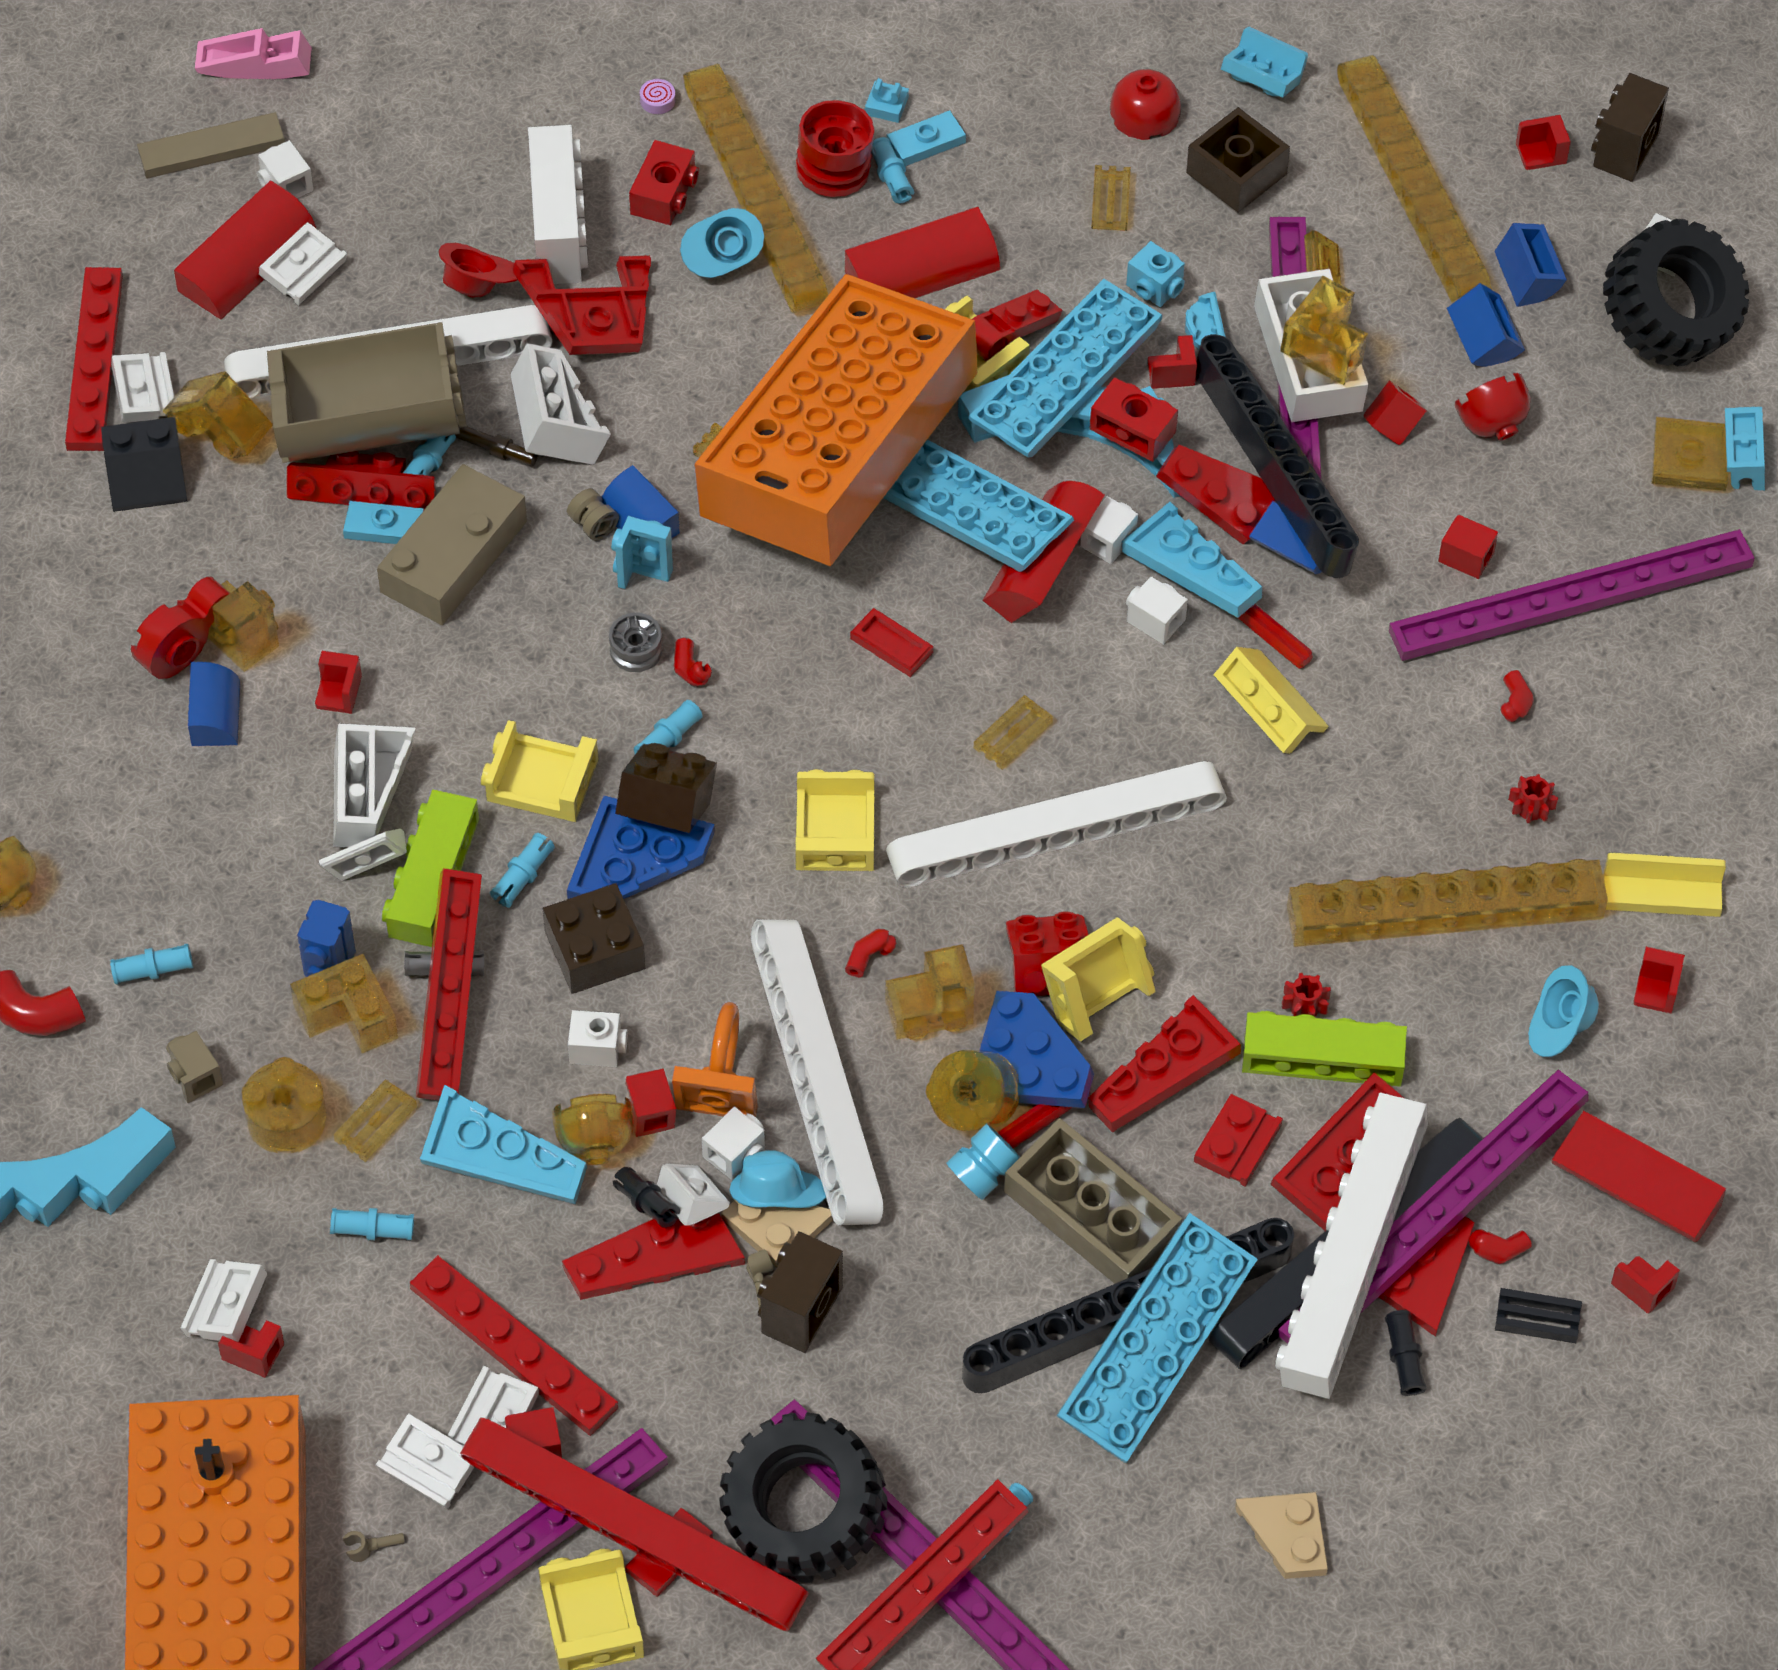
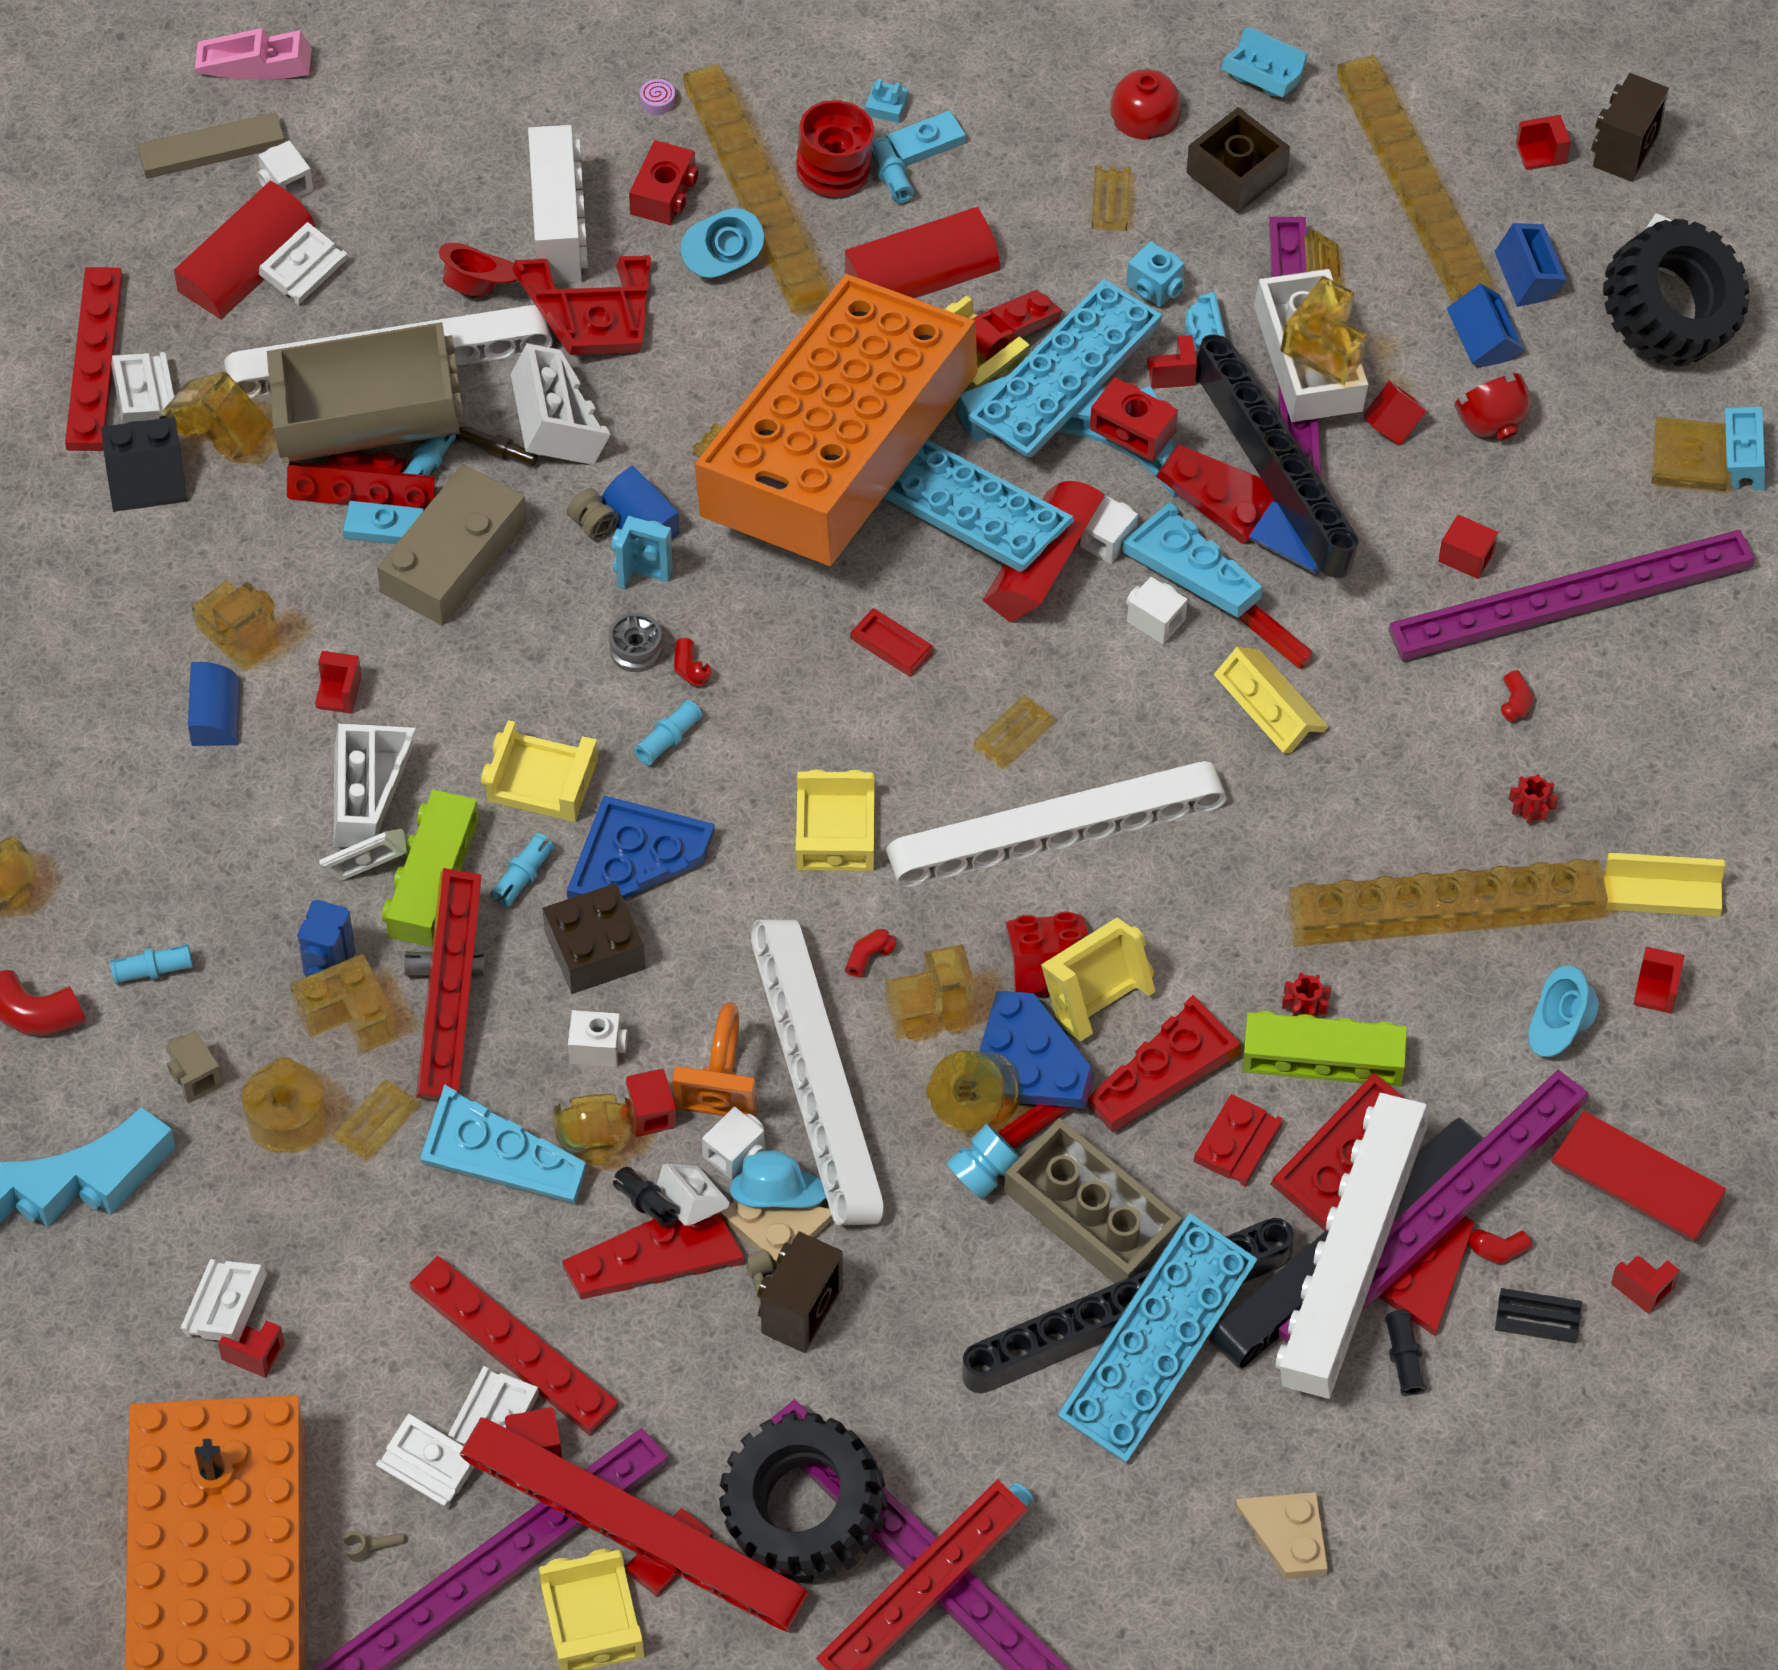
red piece [130,576,235,679] -> none
medium azure pin [330,1208,414,1240] -> none
dark brown brick [615,743,717,833] -> none

